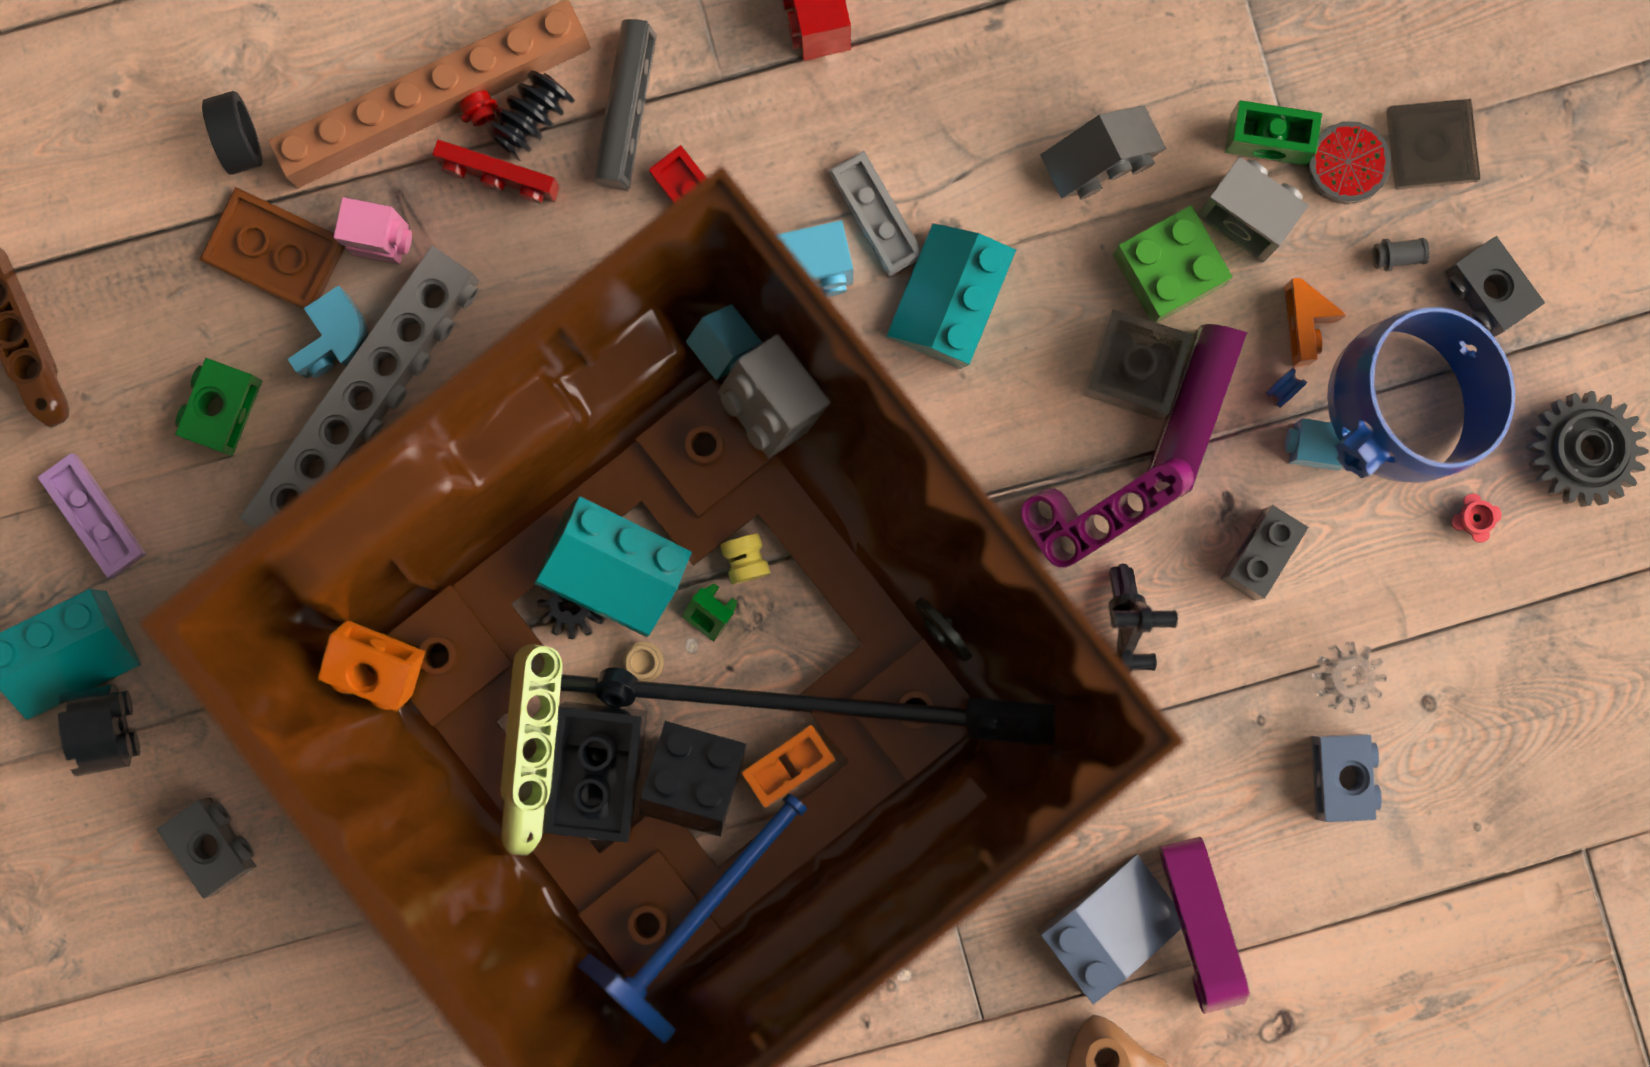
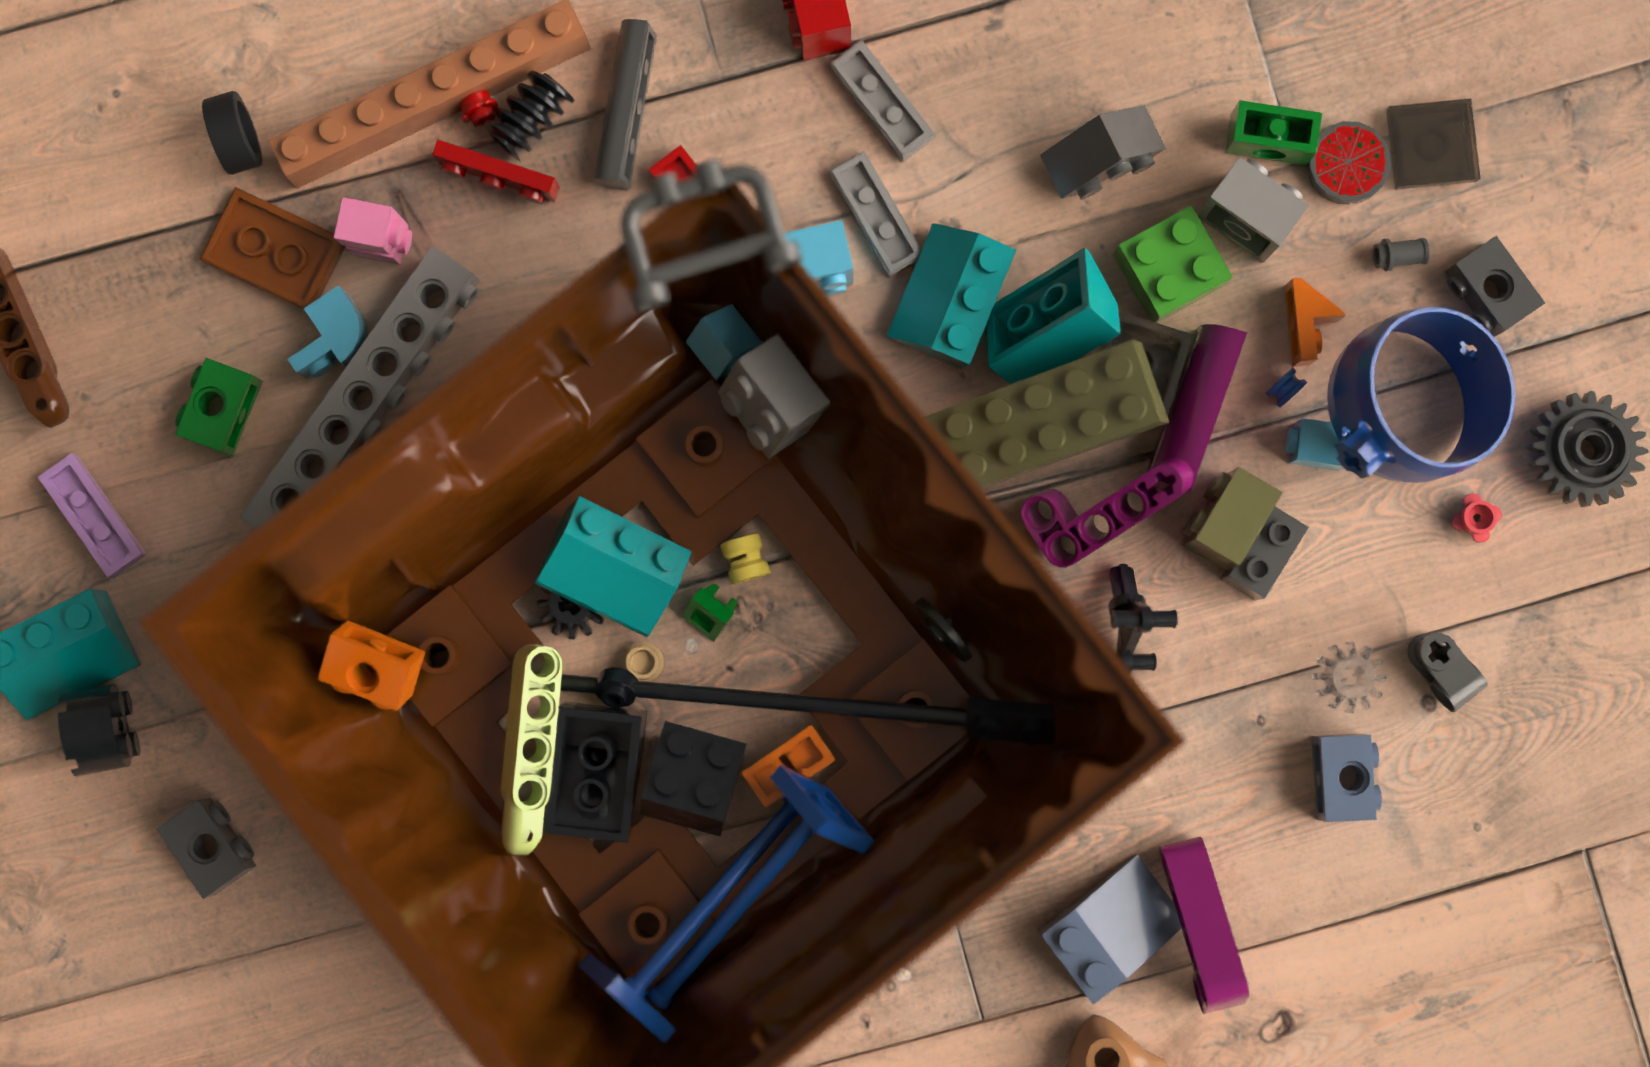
none -> dark grey bar [620,159,803,311]
none -> blue tile [648,765,875,1009]
none -> light grey tile [829,40,936,162]
none -> olive brick [925,340,1169,489]
none -> teal slope [987,247,1121,385]
none -> olive brick [1182,466,1283,571]
none -> dark grey piece [1408,633,1488,713]

